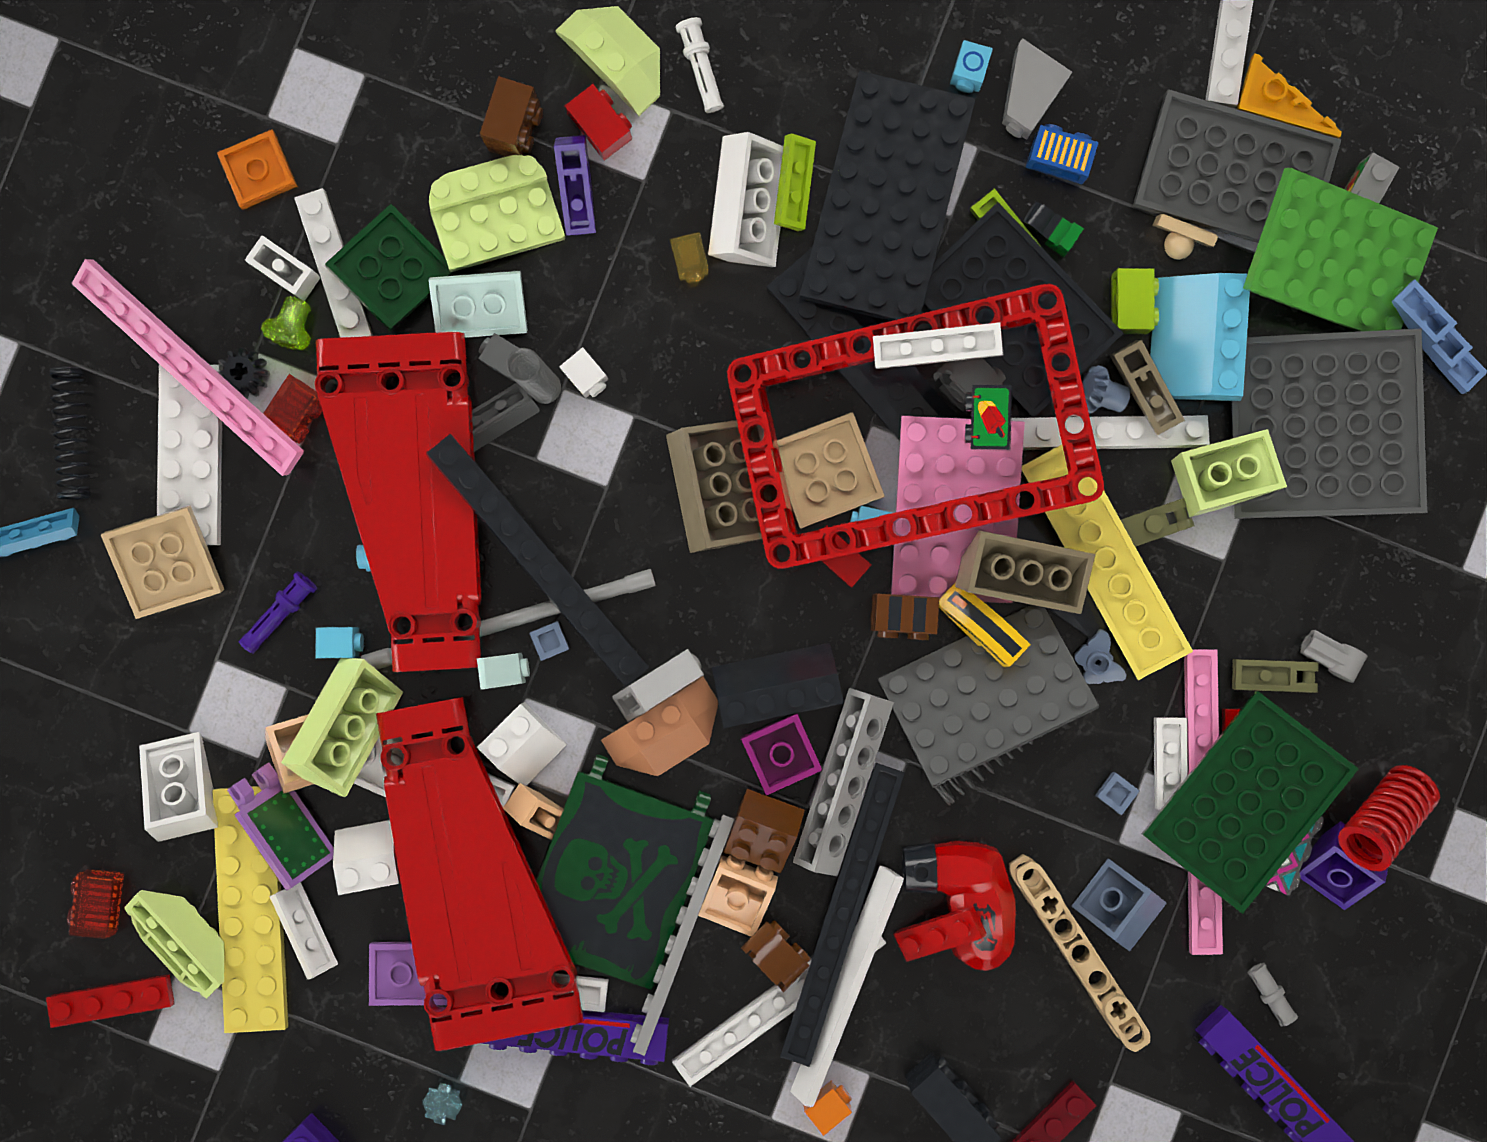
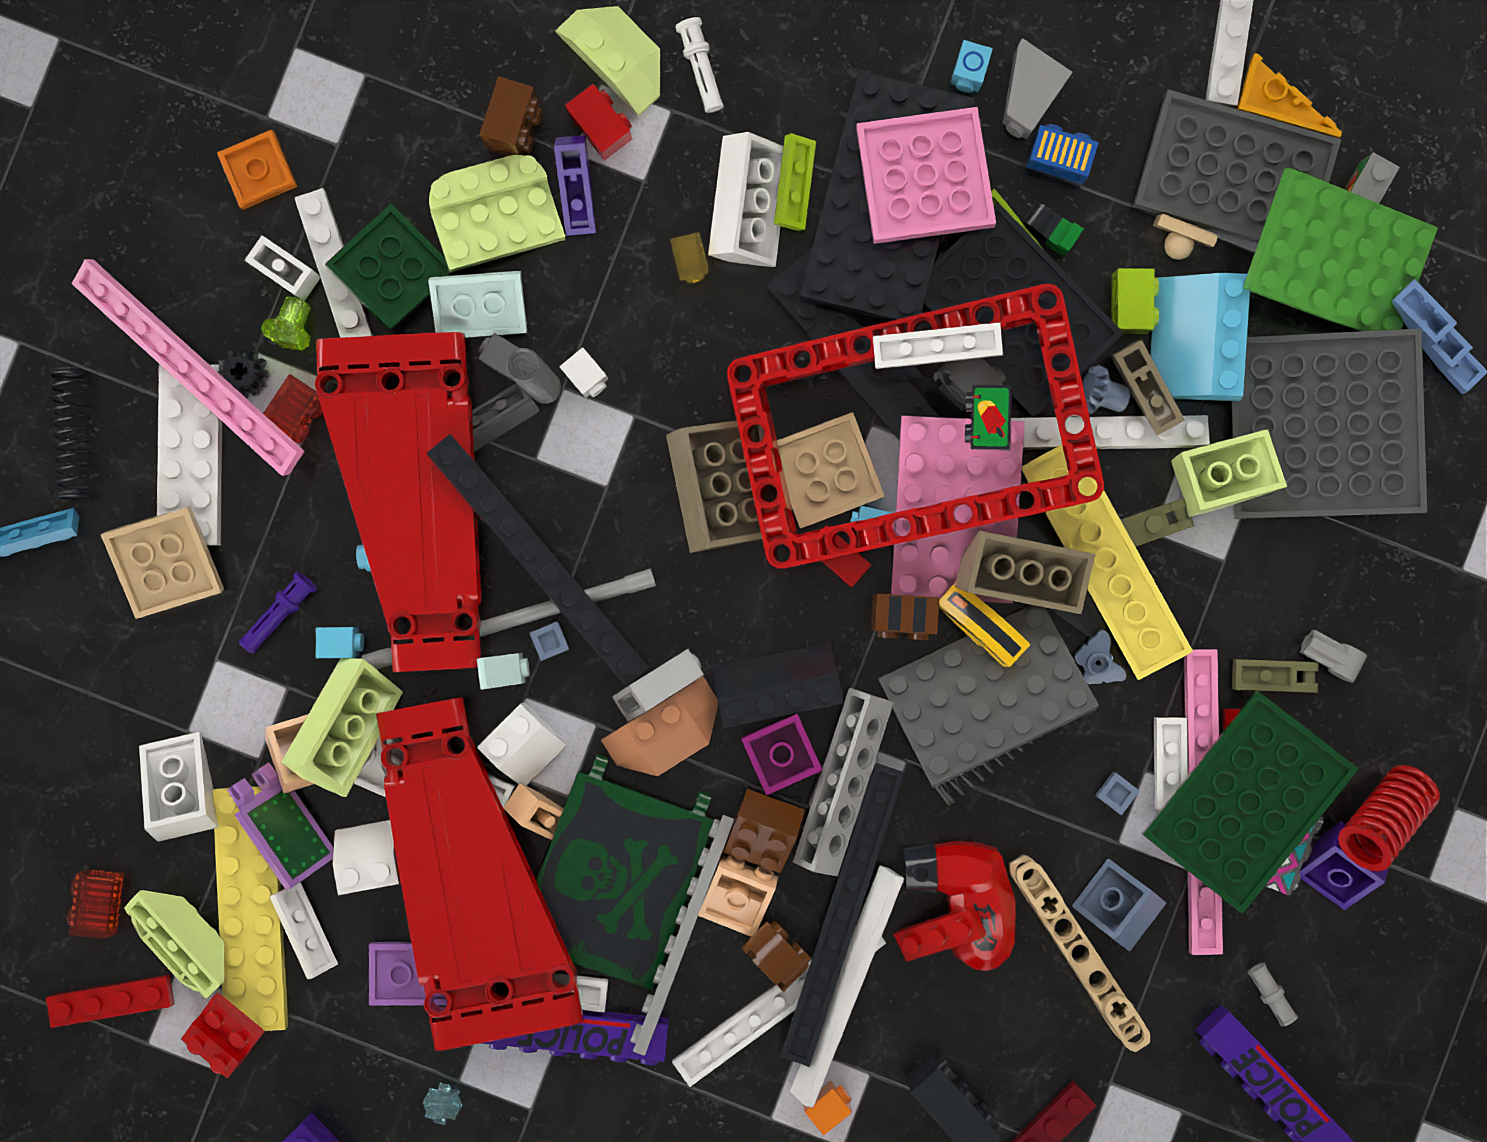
none -> red plate [180,992,265,1078]
none -> bright pink plate [856,107,996,244]

